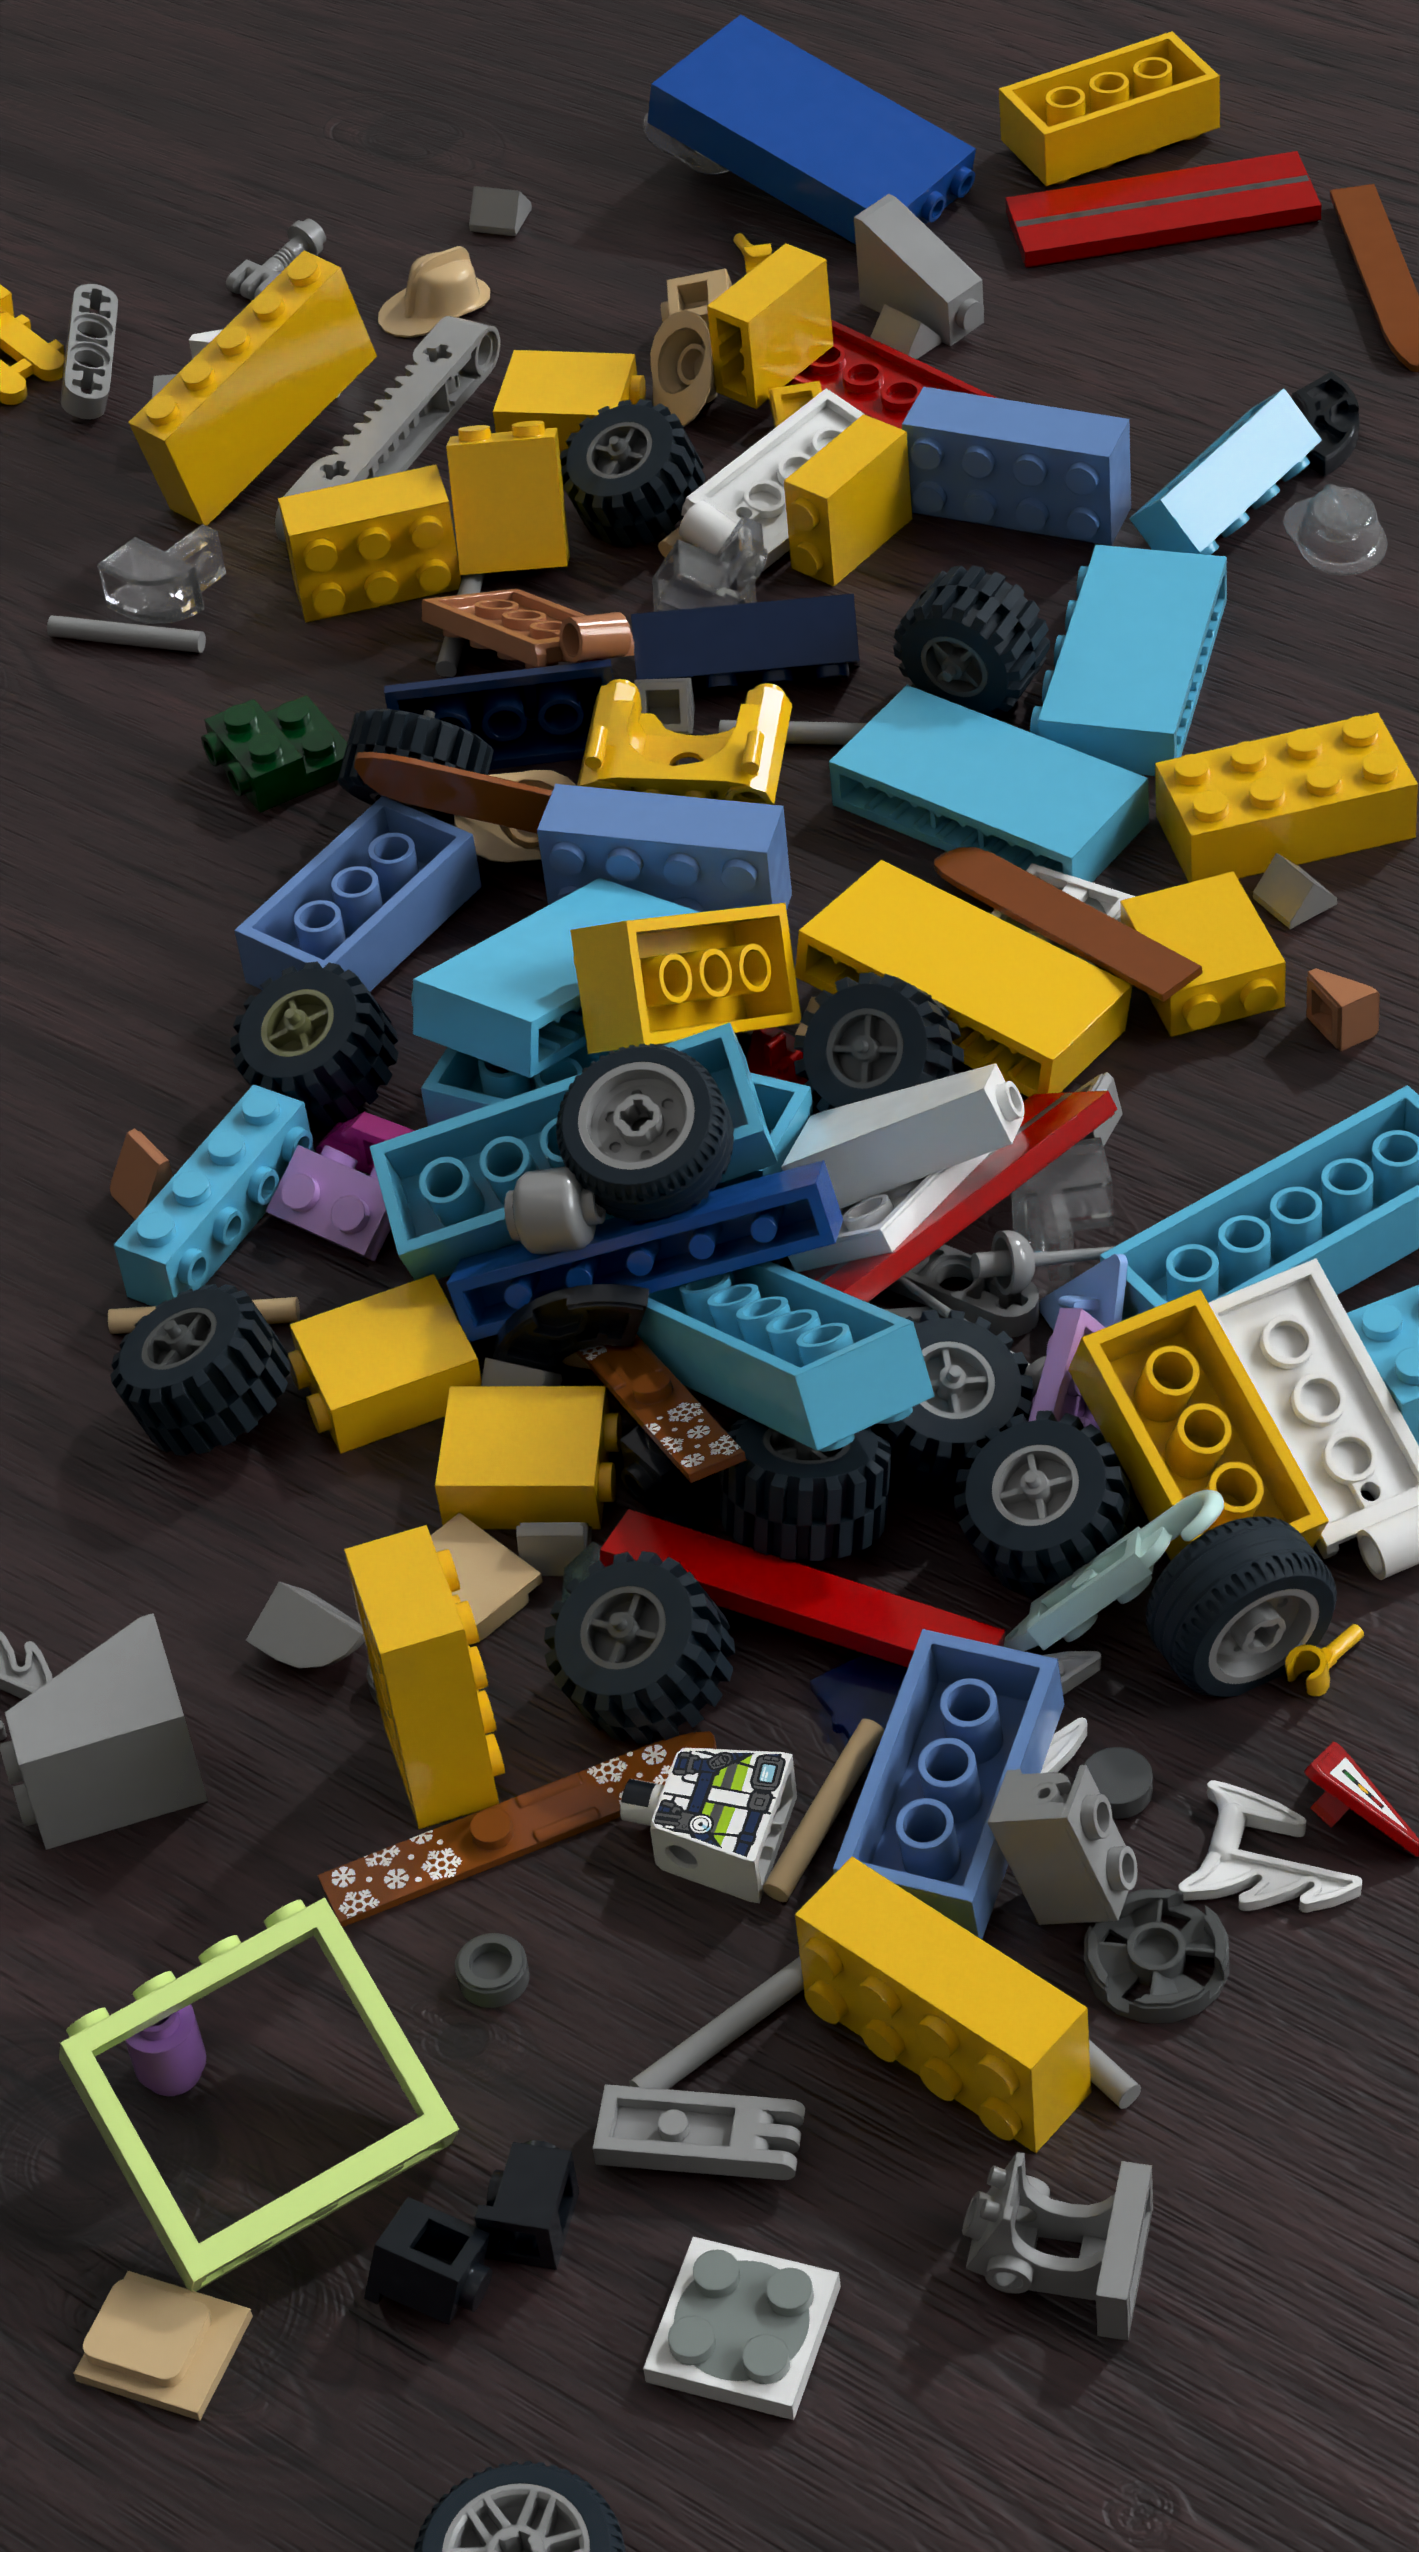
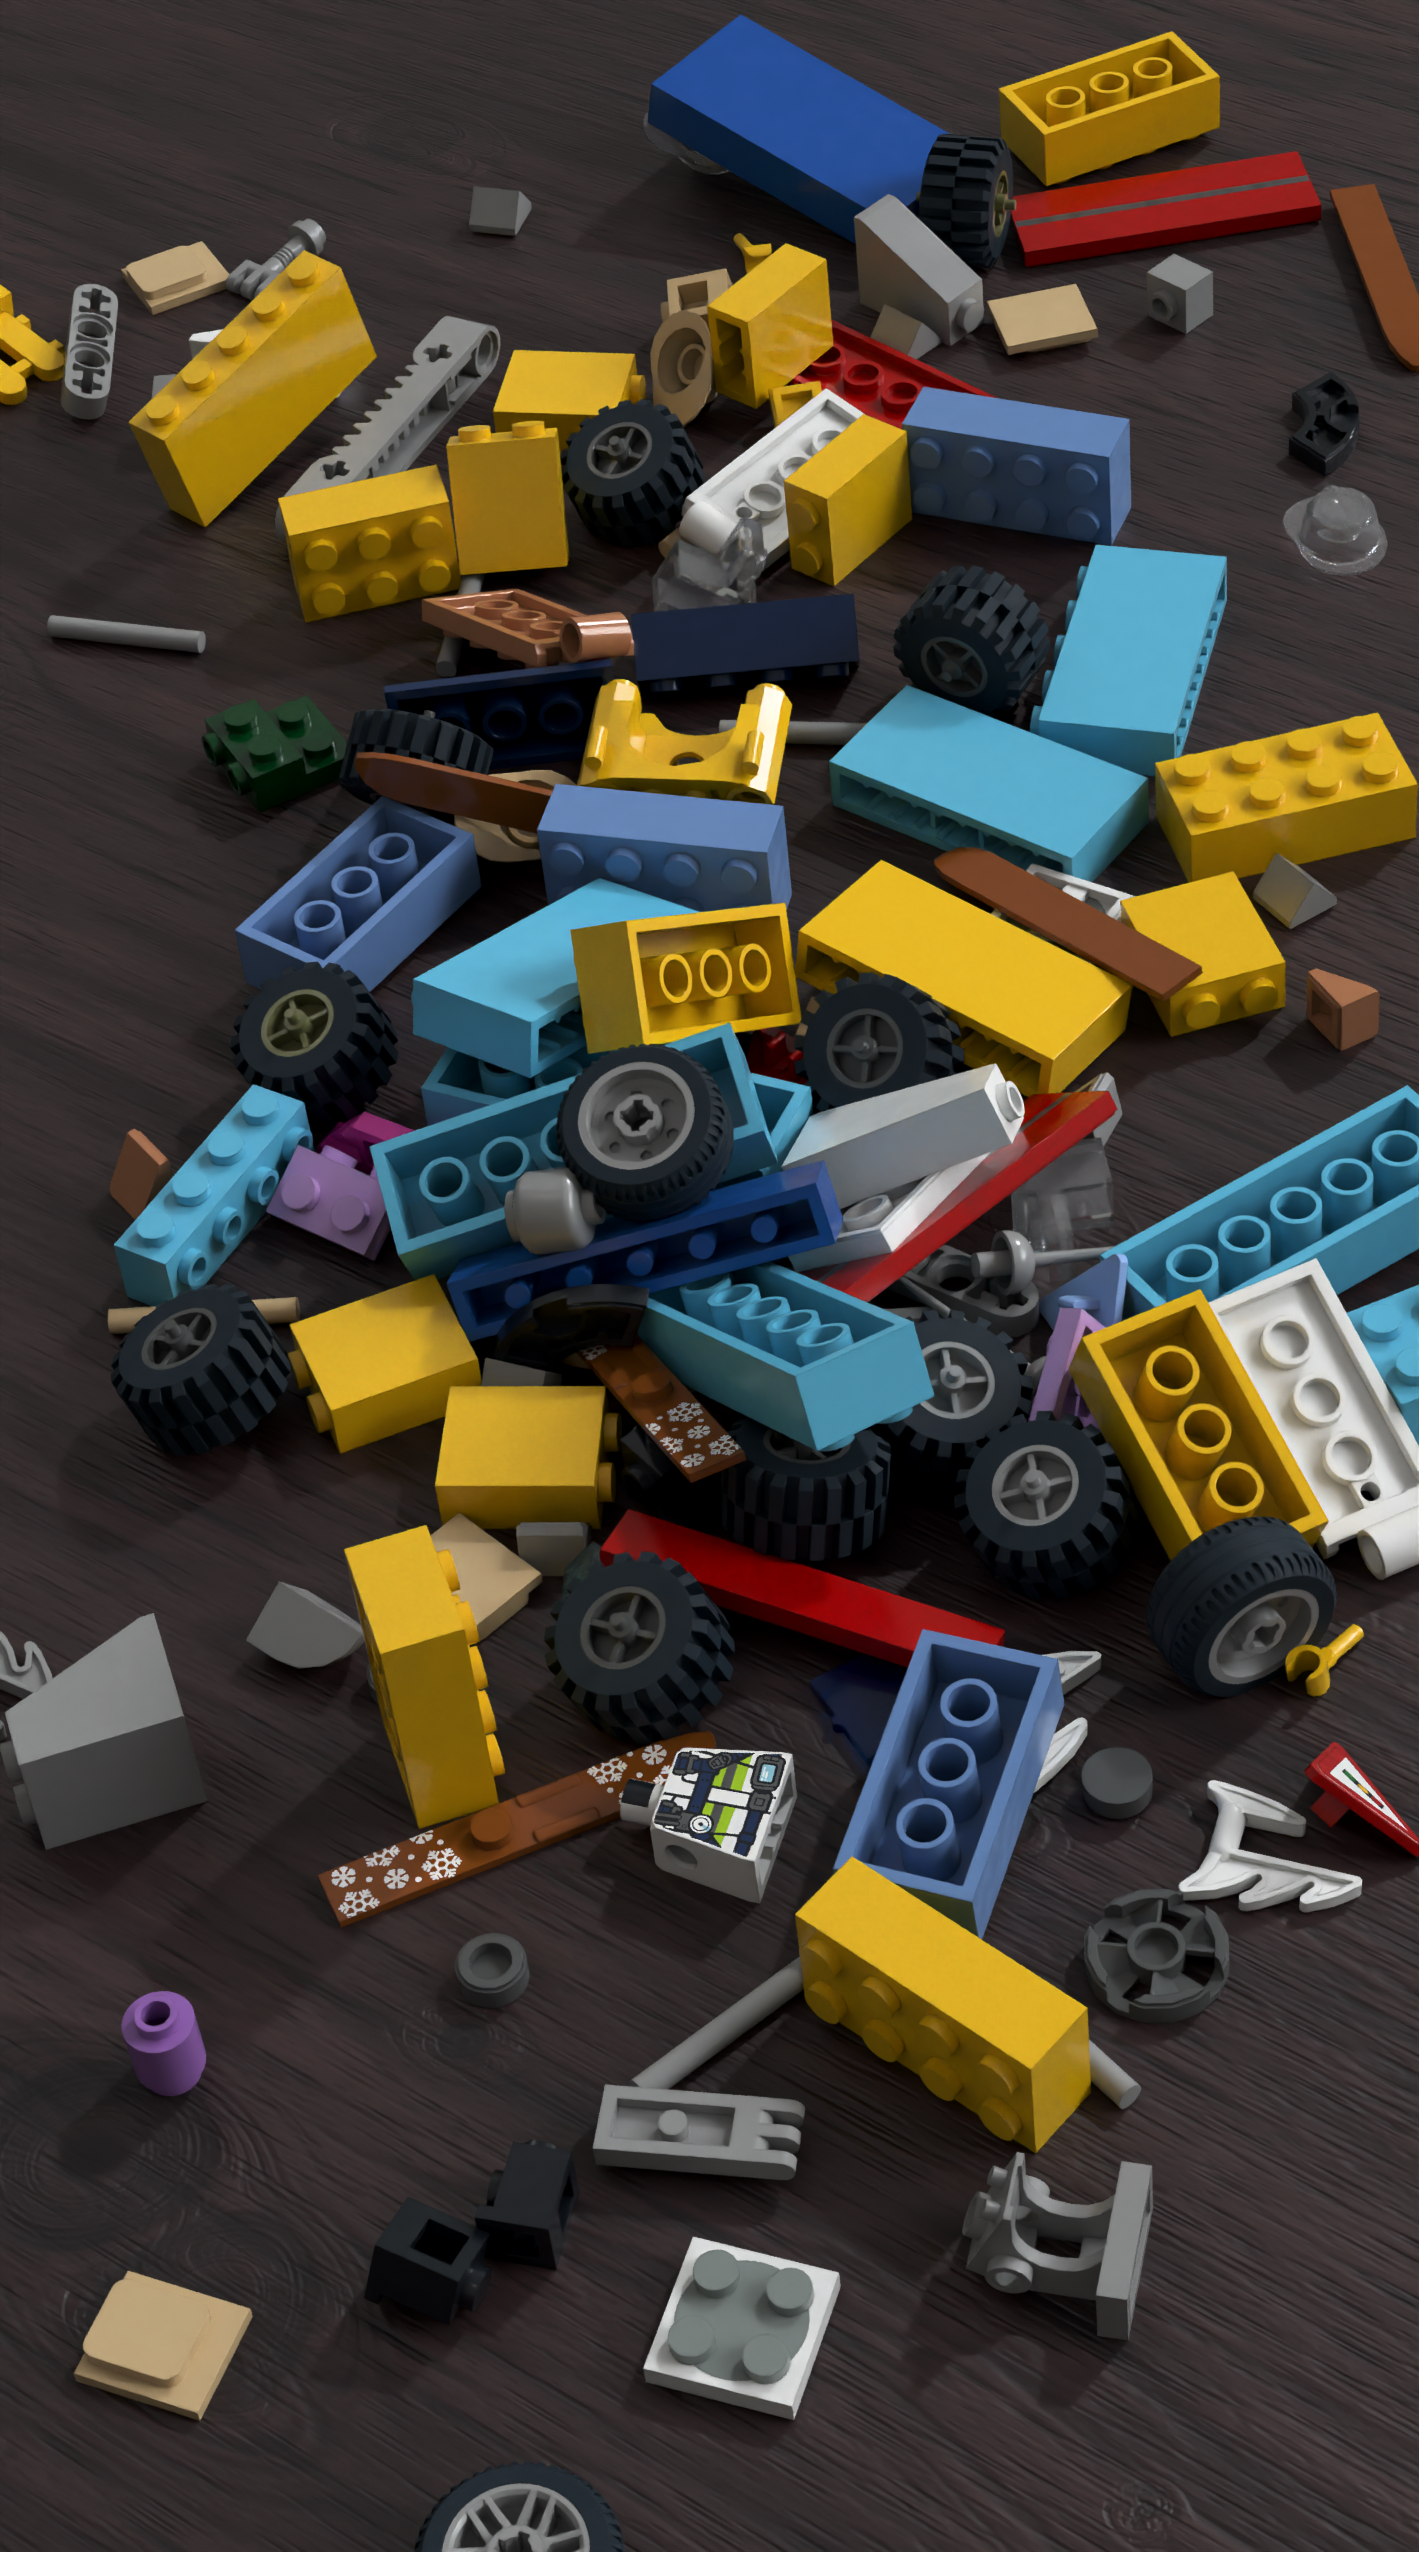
yellowish green window [59,1897,459,2292] -> none
clear brick [97,524,226,624] -> none
tan piece [378,246,490,338] -> none
light grey slope [634,678,695,735] -> none
tan bar [763,1719,884,1902] -> none
light grey hinge [987,1765,1138,1925] -> none
light aqua plate [1004,1489,1224,1651] -> none
brick [1129,388,1322,555] -> none
none -> tan piece [121,241,230,315]
none -> black wheel [916,134,1017,268]
none -> tan piece [987,284,1098,355]
none -> light grey plate [1147,254,1213,334]

